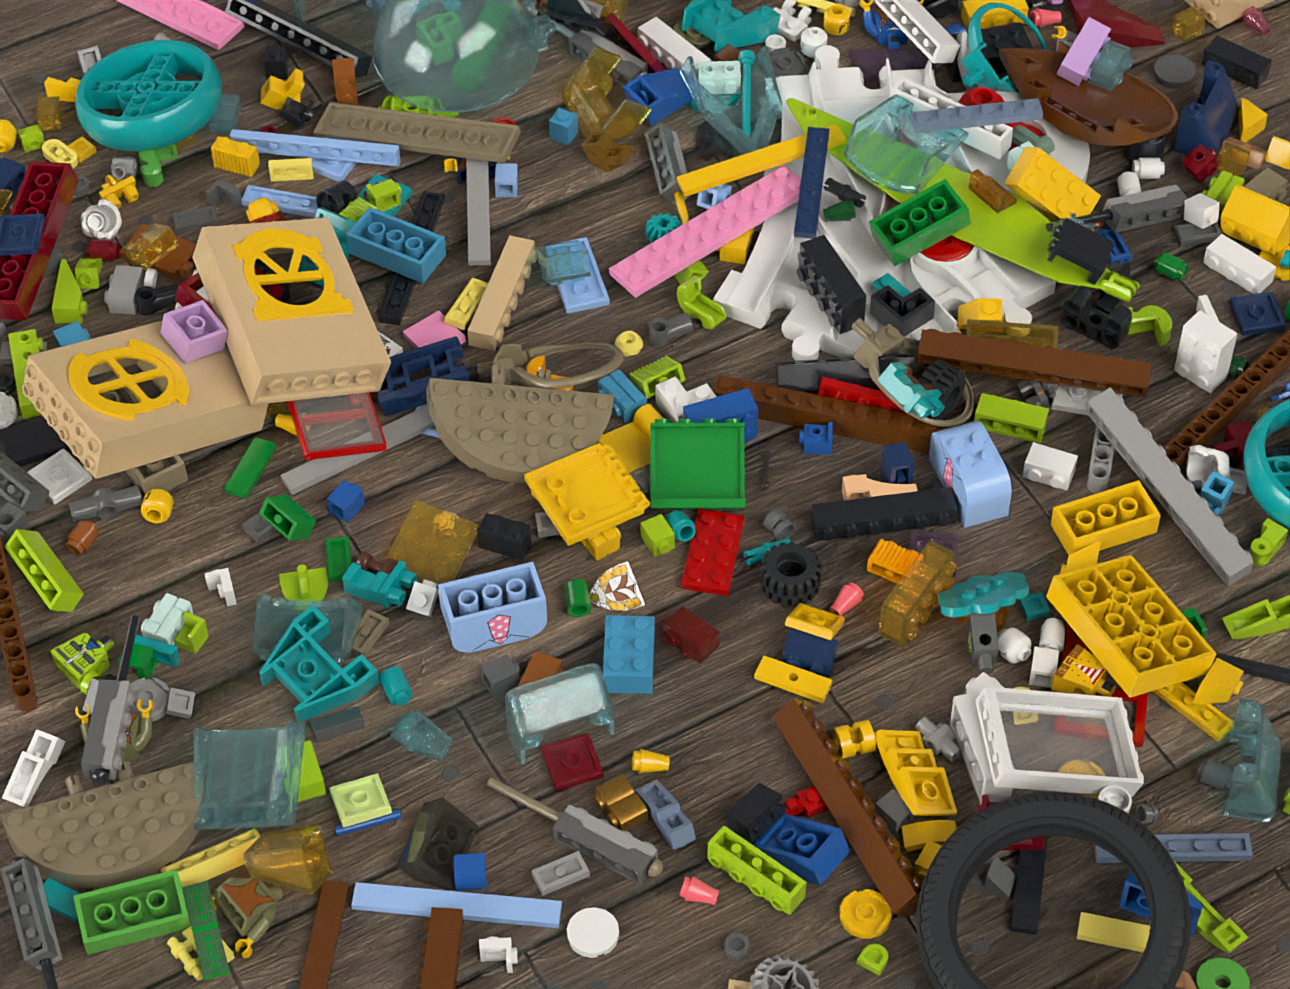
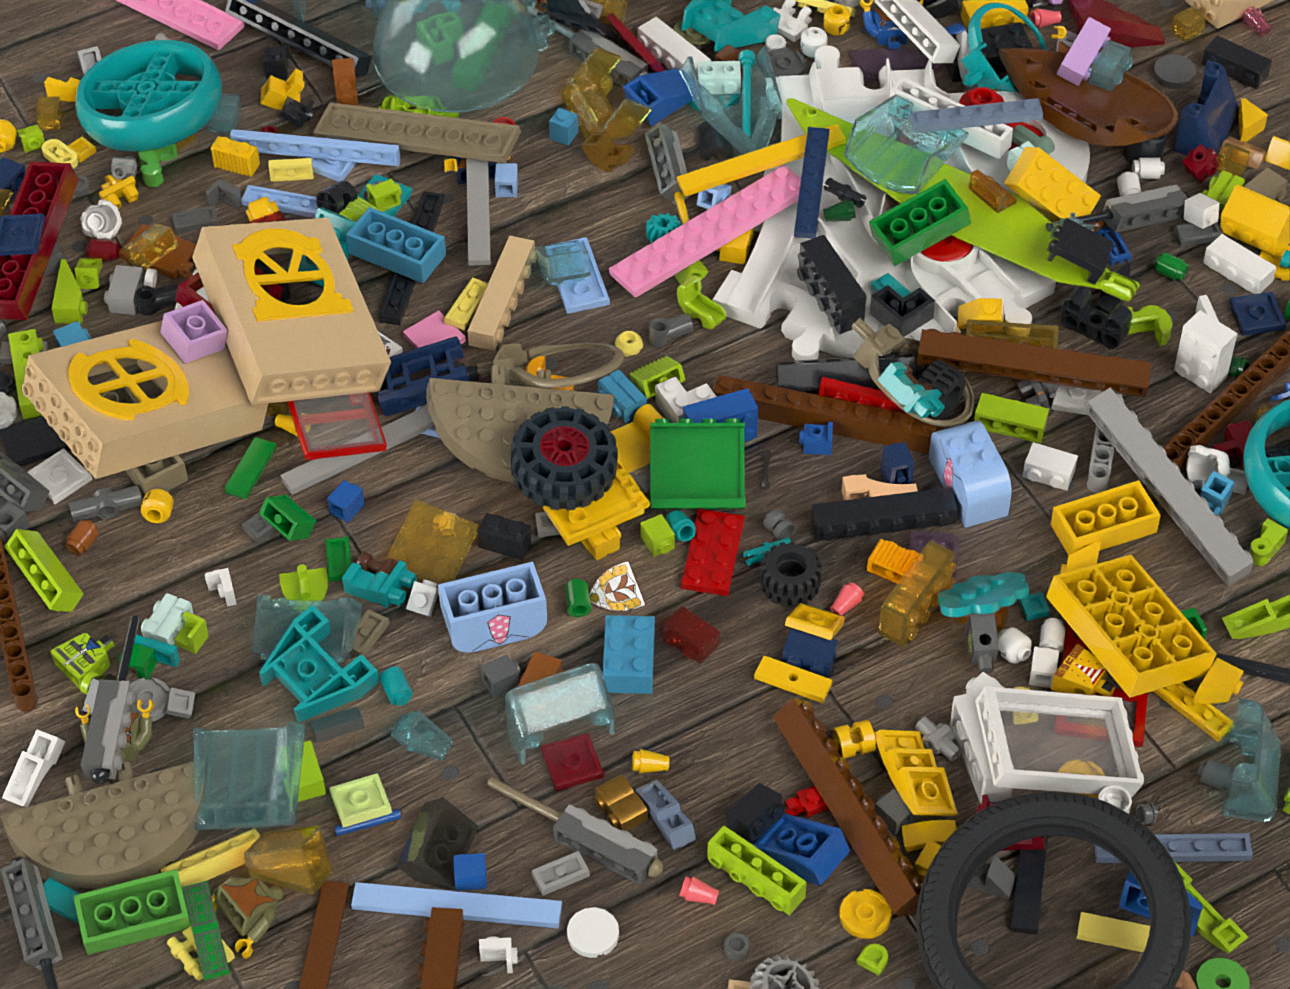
none -> black wheel [510,406,618,511]

